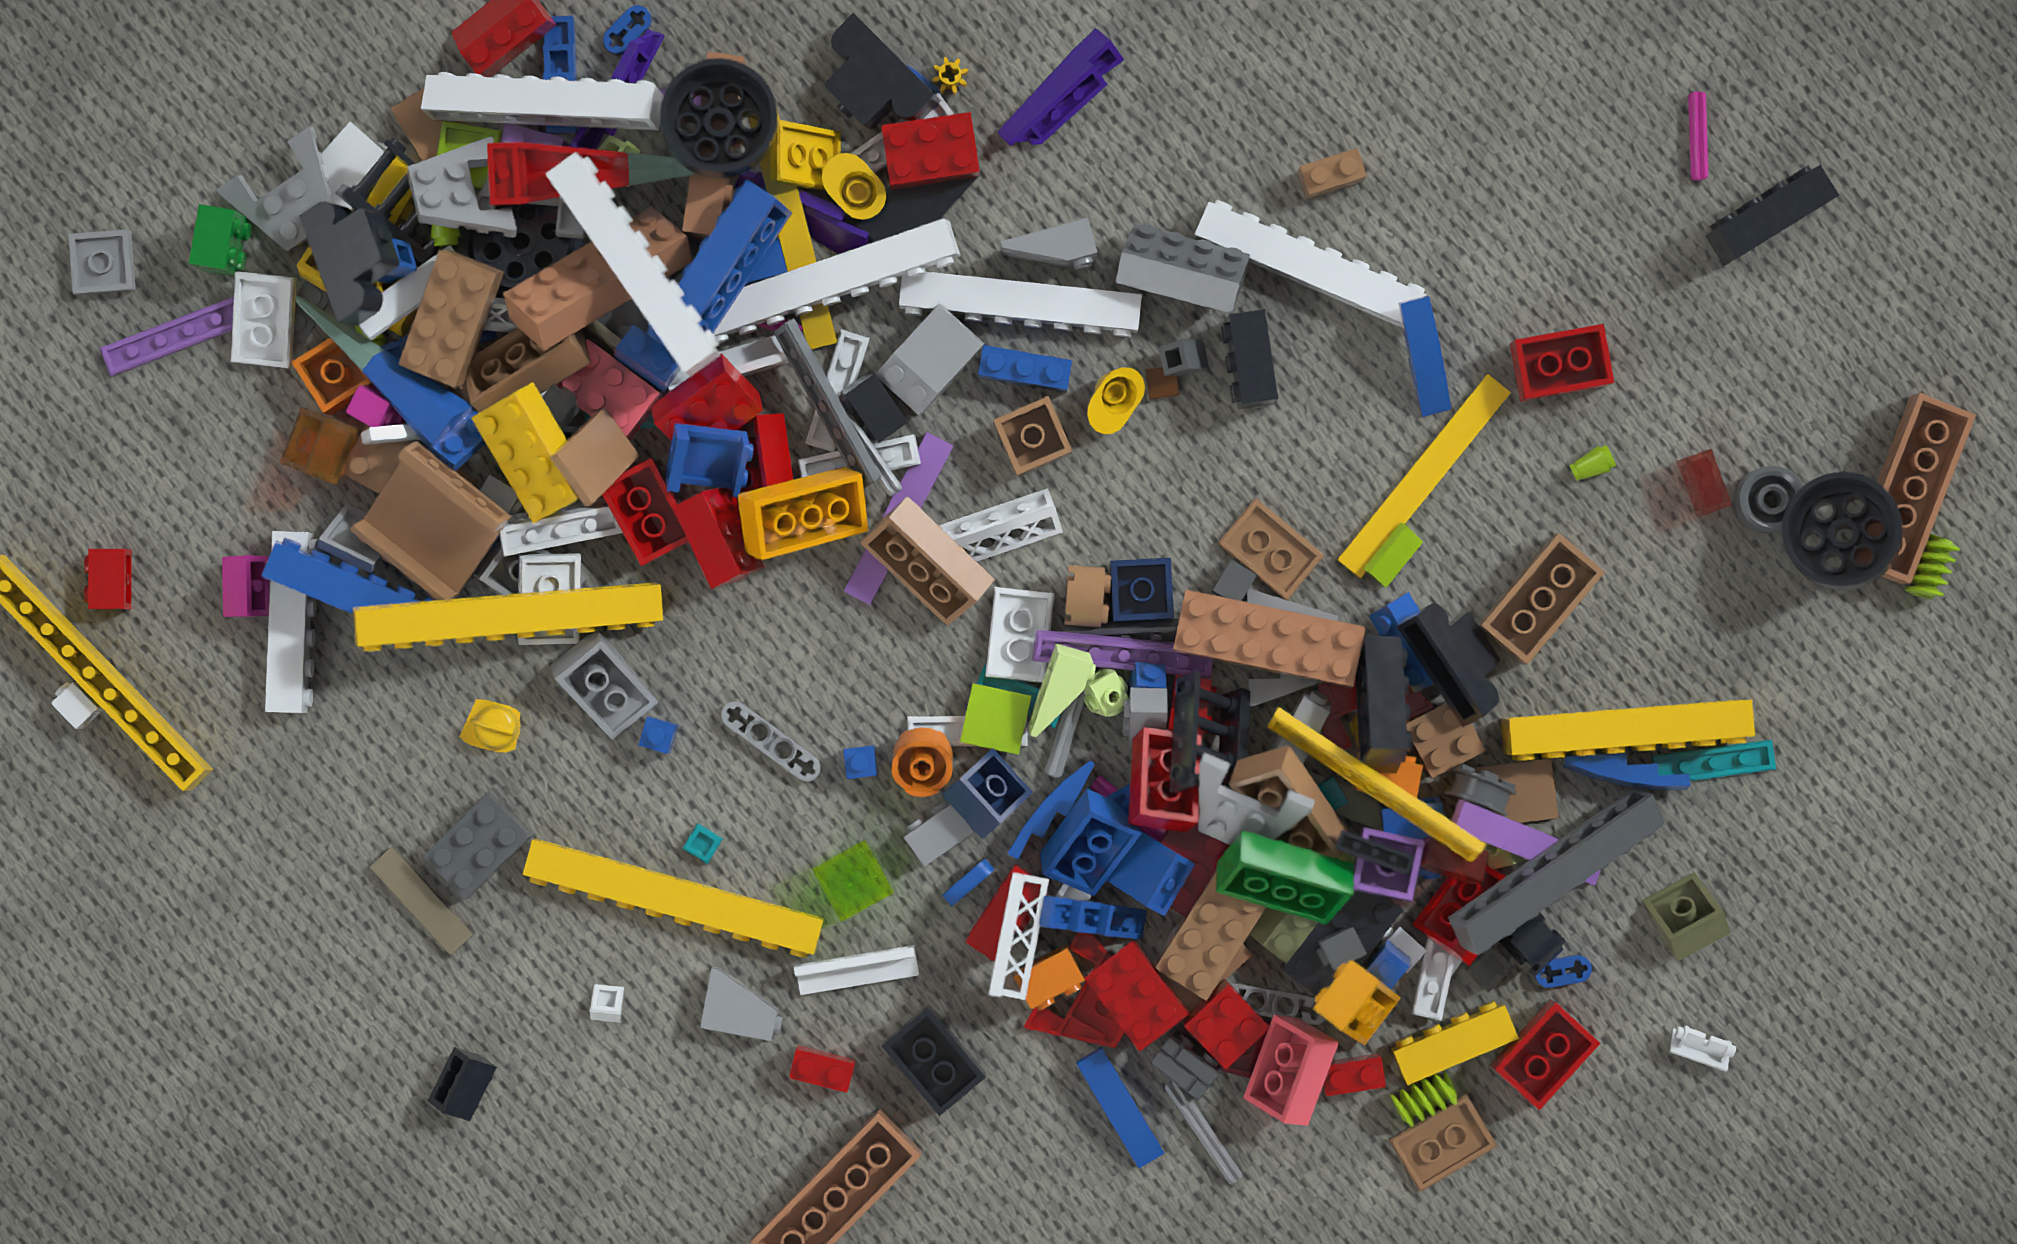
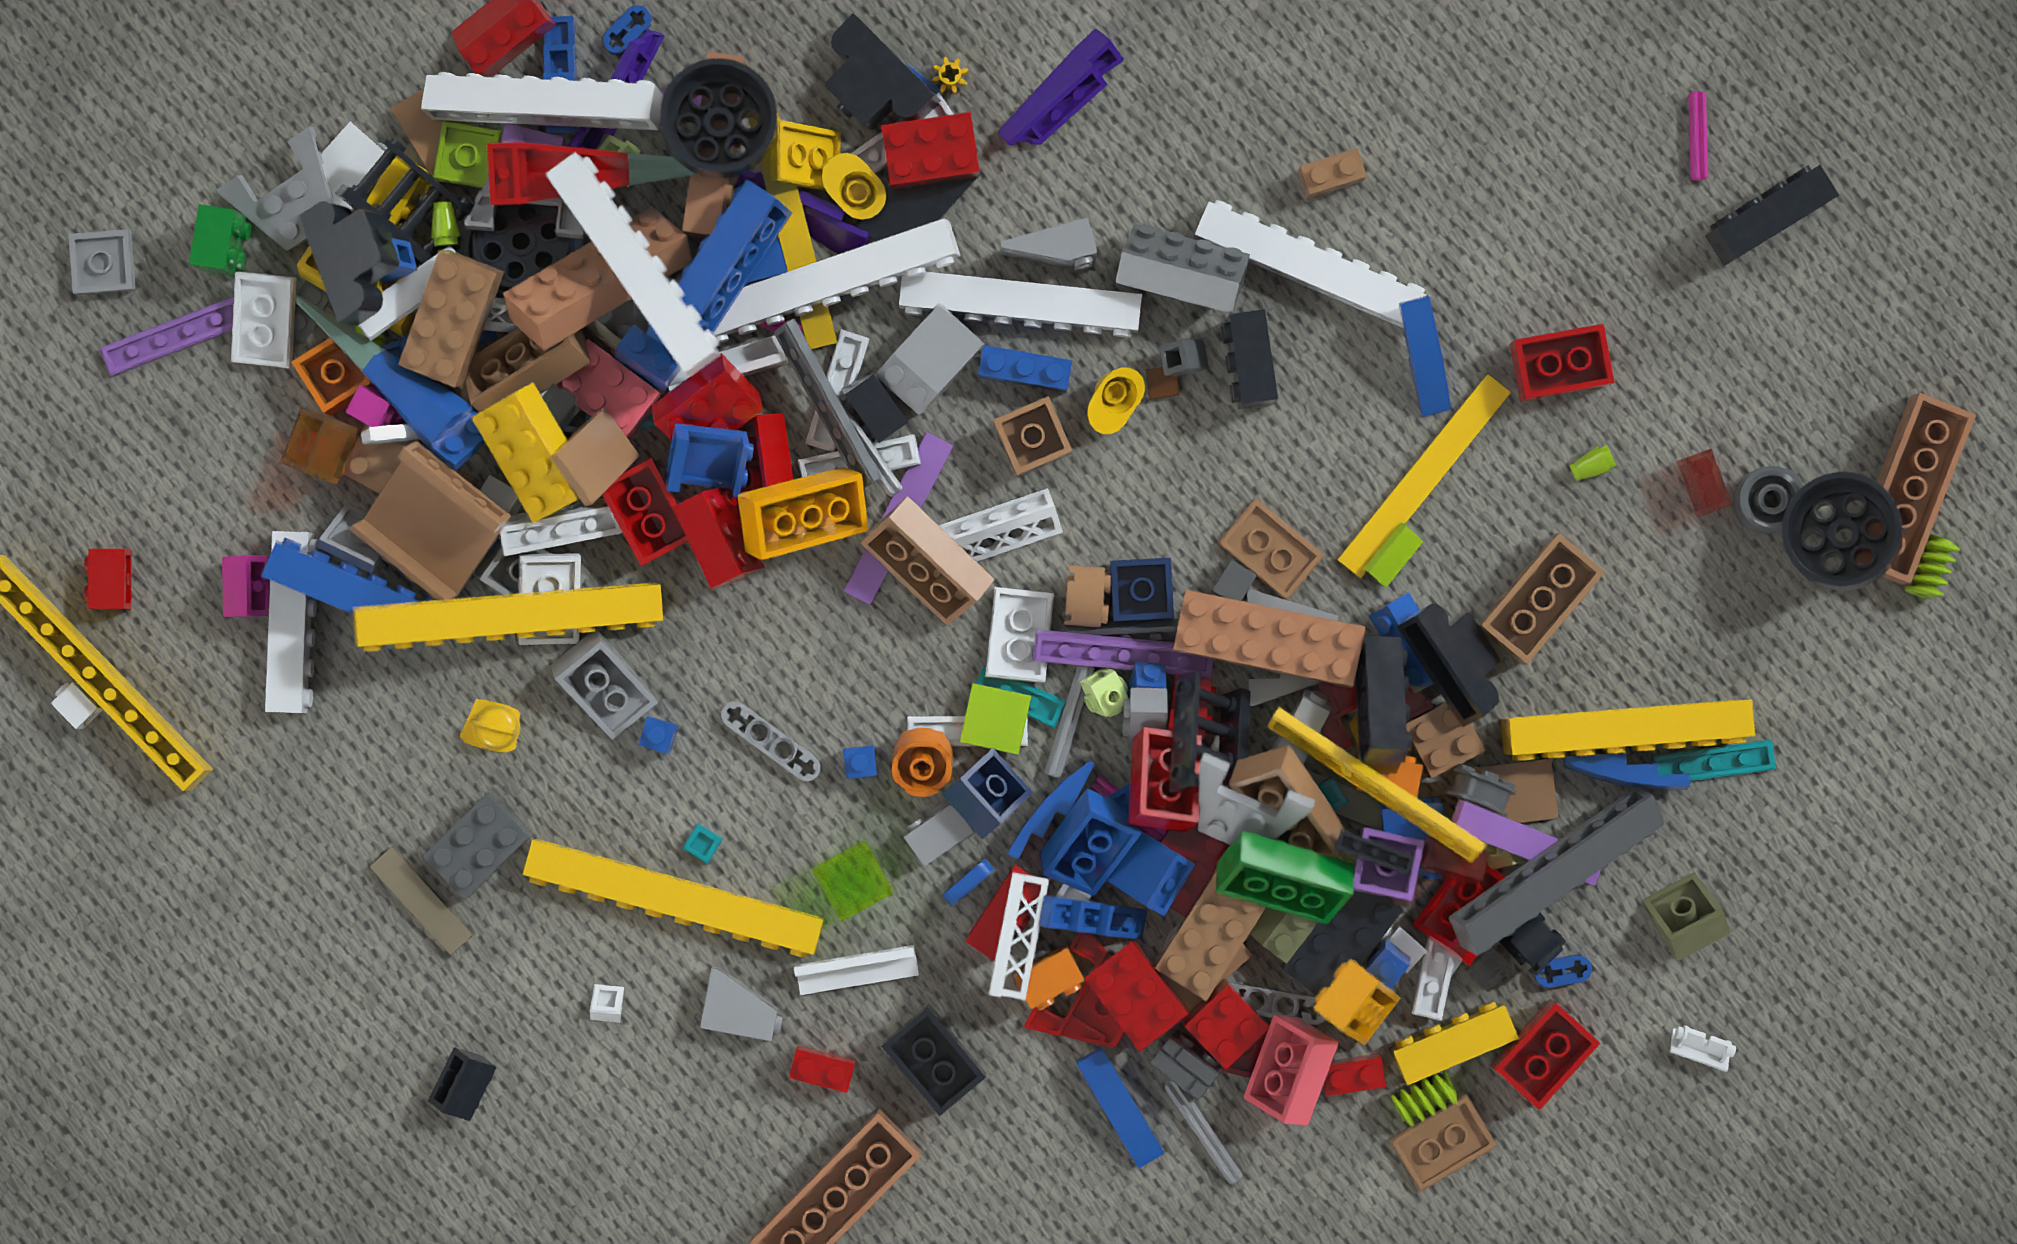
light grey wing [407,137,517,237] -> none
yellowish green slope [1028,644,1096,737] -> none
dark grey brick [1316,925,1367,970] -> none

